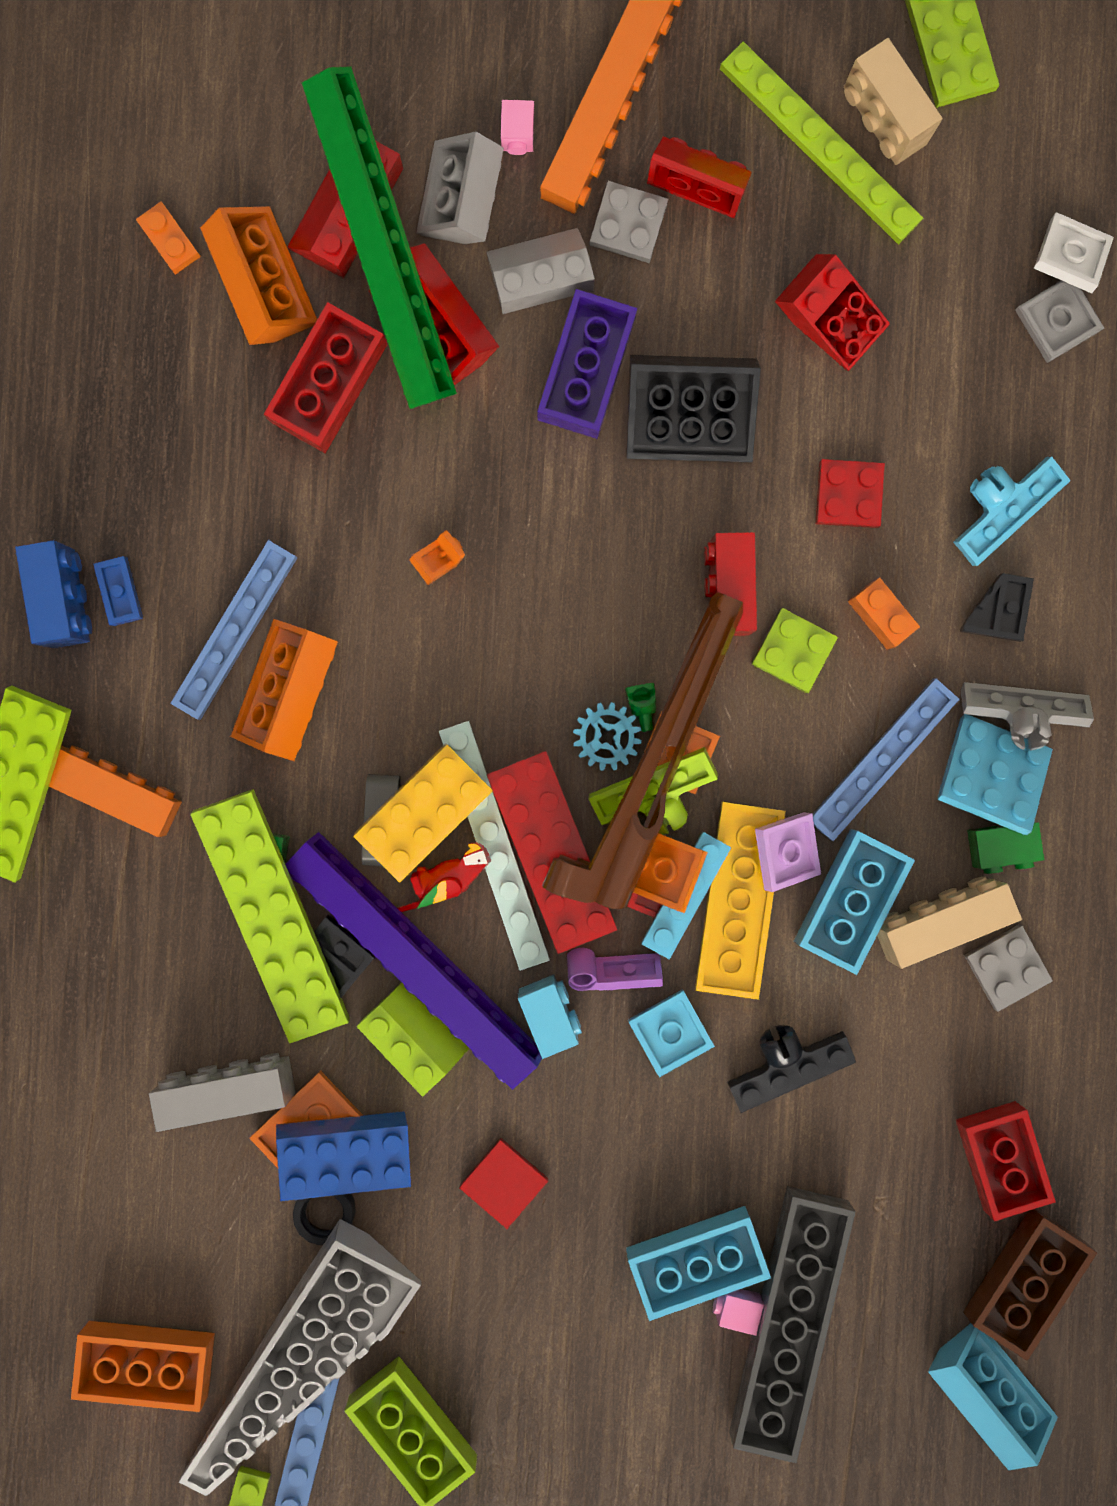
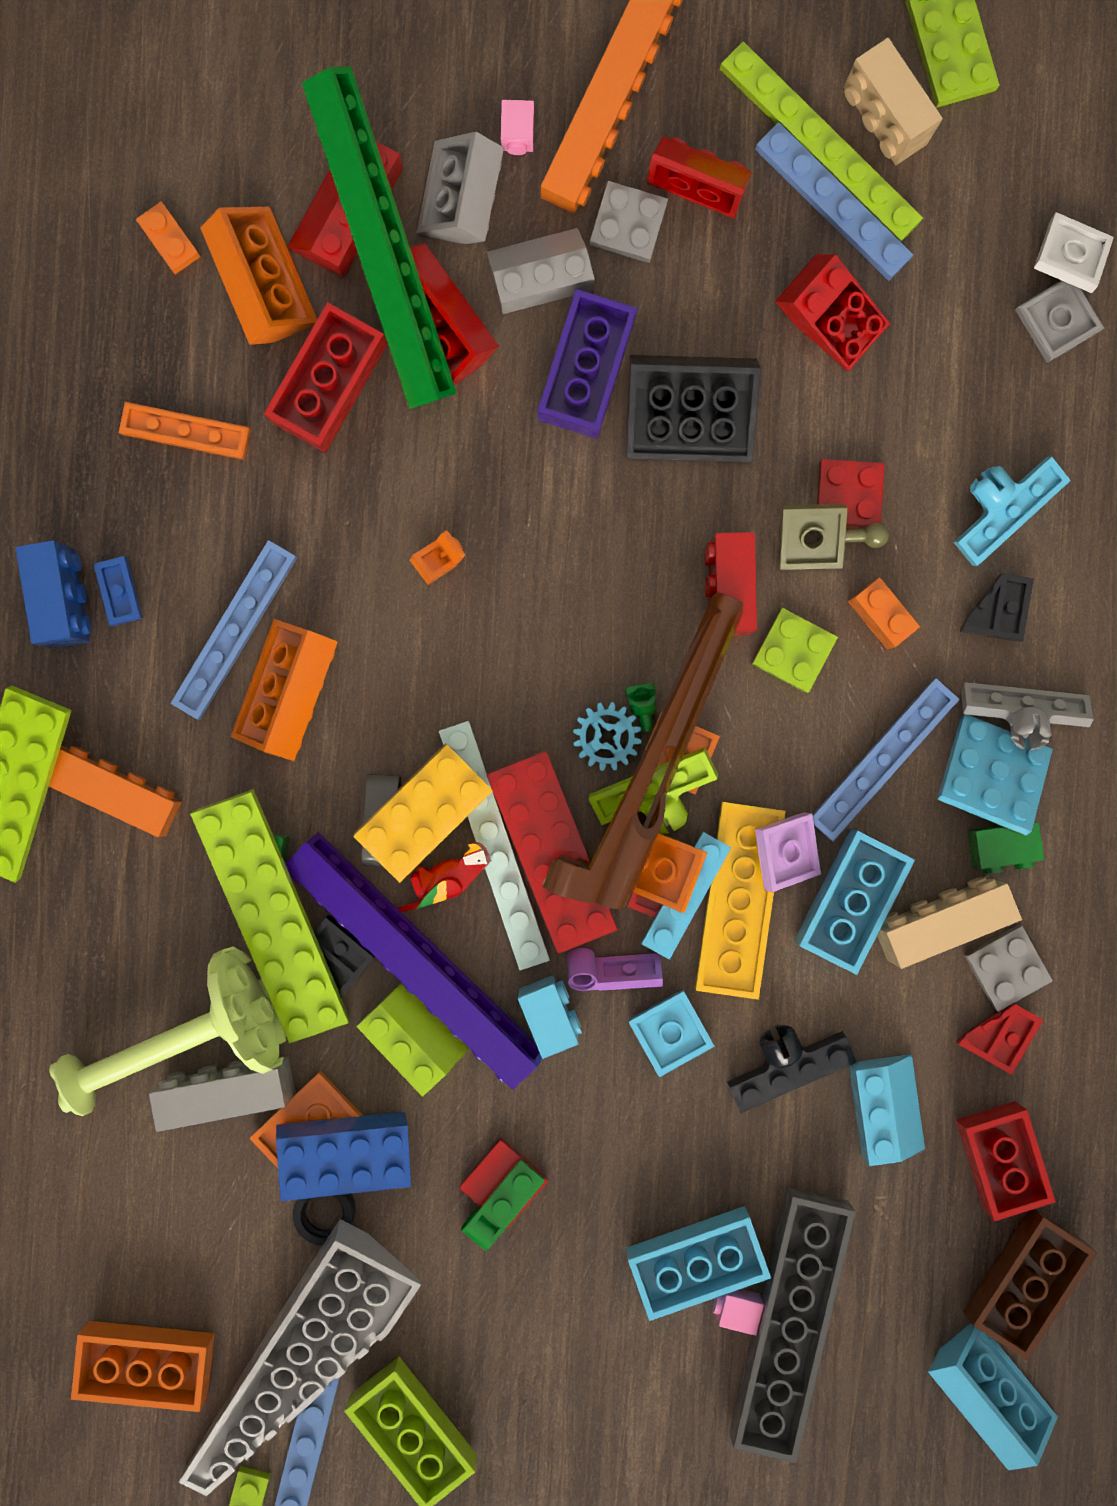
none -> yellowish green piece [49,947,286,1116]
none -> orange tile [118,402,251,460]
none -> green plate [460,1158,545,1251]
none -> medium blue plate [755,122,913,281]
none -> plate [778,504,889,570]
none -> medium azure slope [849,1054,925,1166]
none -> red wing [956,1003,1043,1075]

